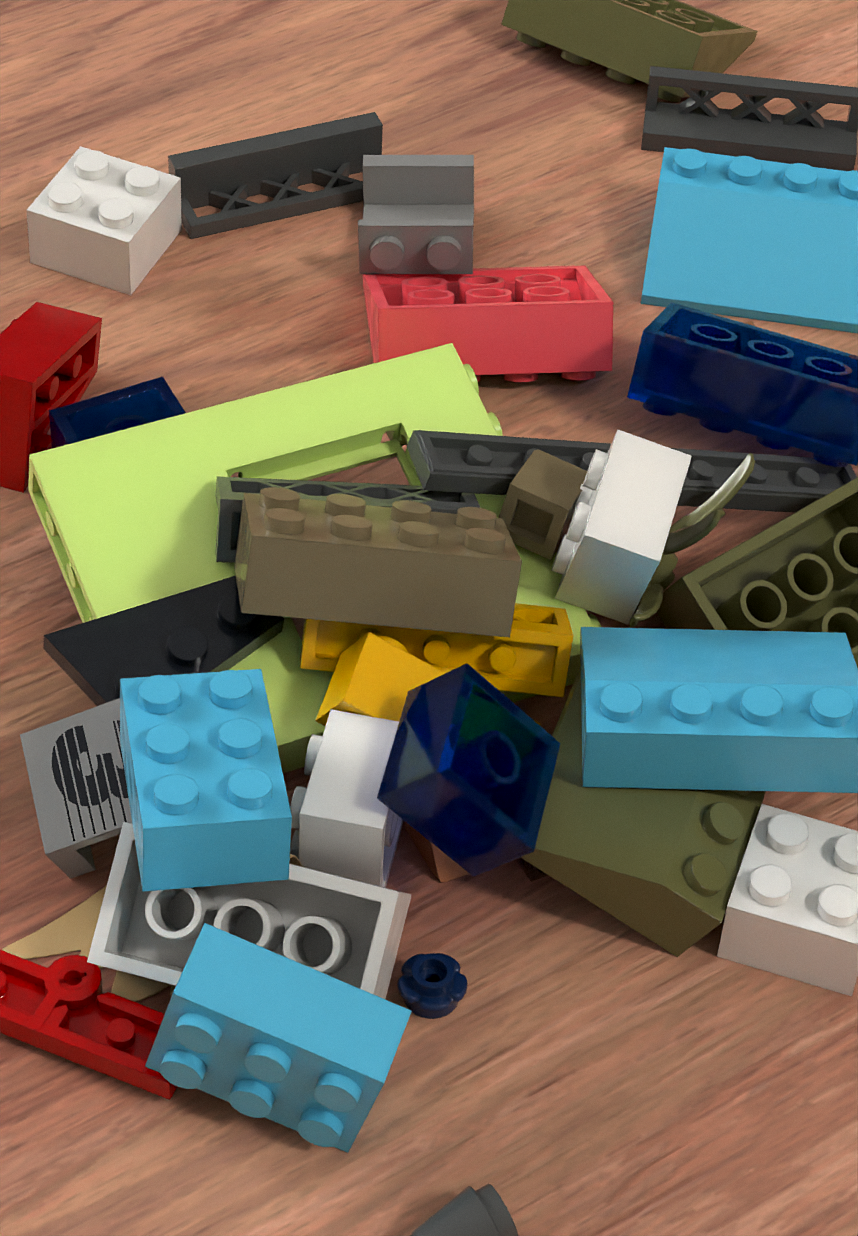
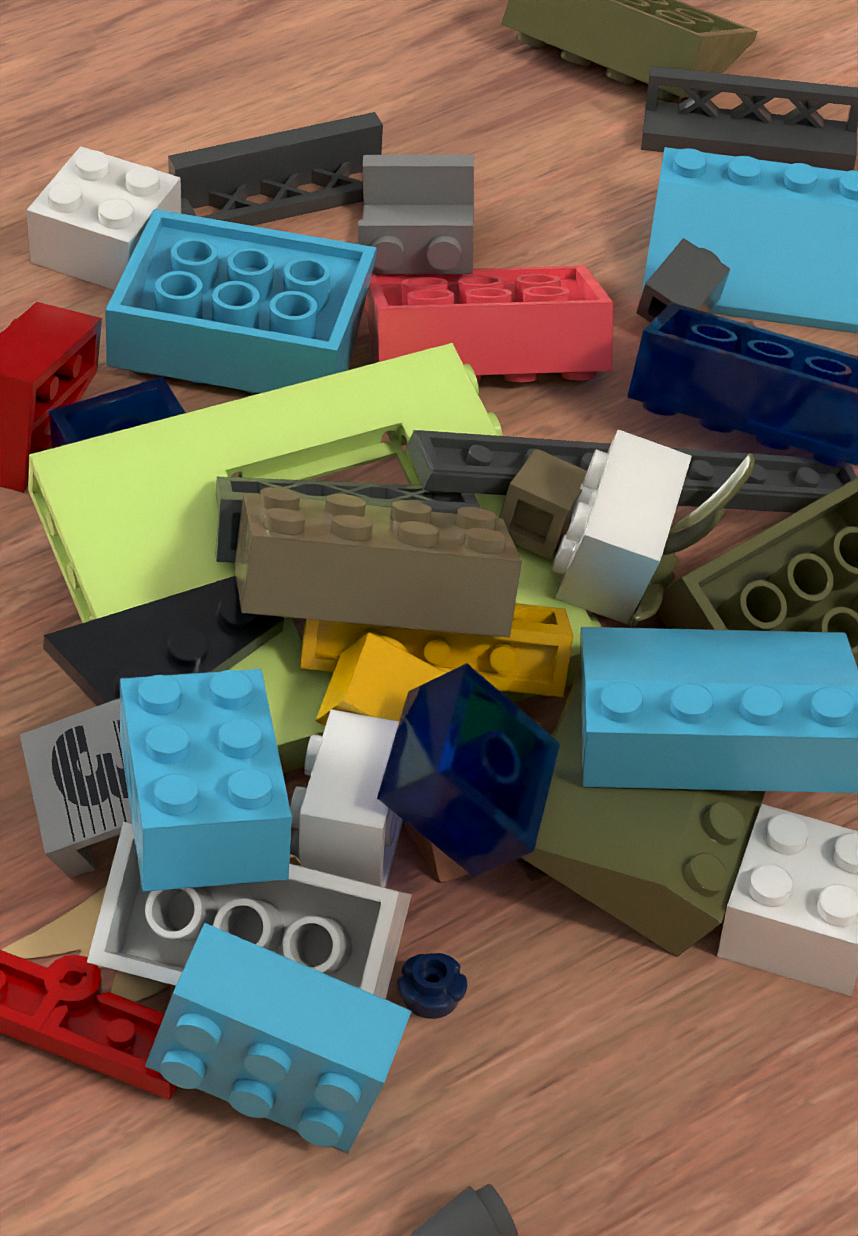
none -> medium azure slope [105,209,377,394]
none -> dark grey brick [636,238,730,344]

